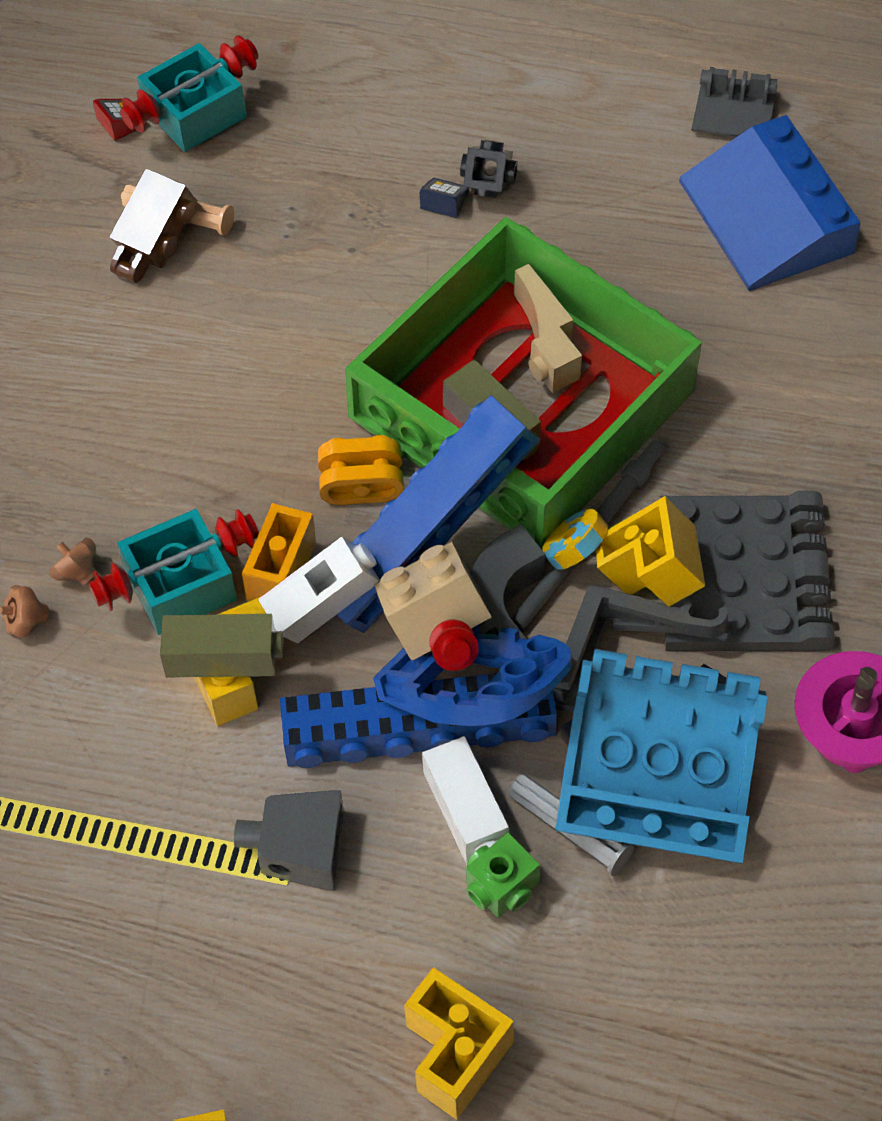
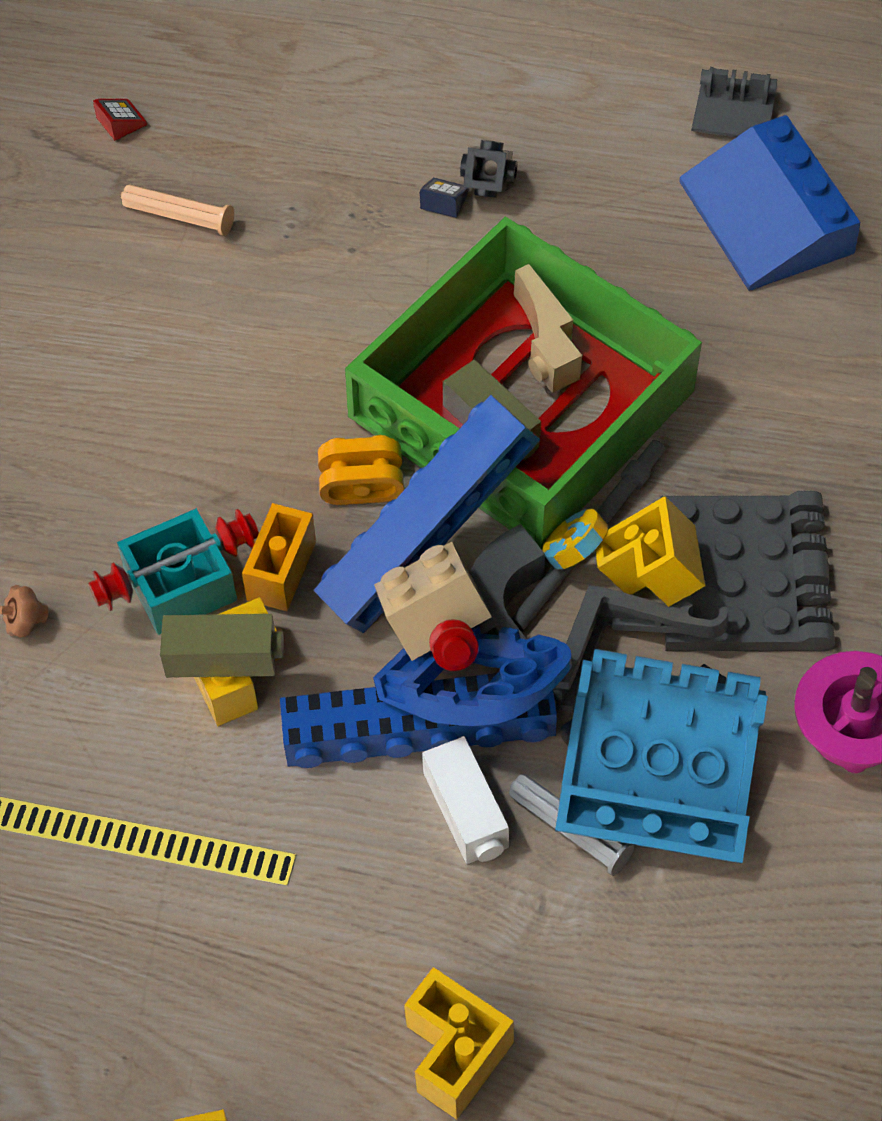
nougat piece [49,537,96,585] -> none
brick [110,169,197,283] -> none
teal brick [120,35,259,152] -> none
dark grey torso [234,790,344,891] -> none
white brick [258,537,380,643] -> none
bright green brick [465,832,540,918] -> none

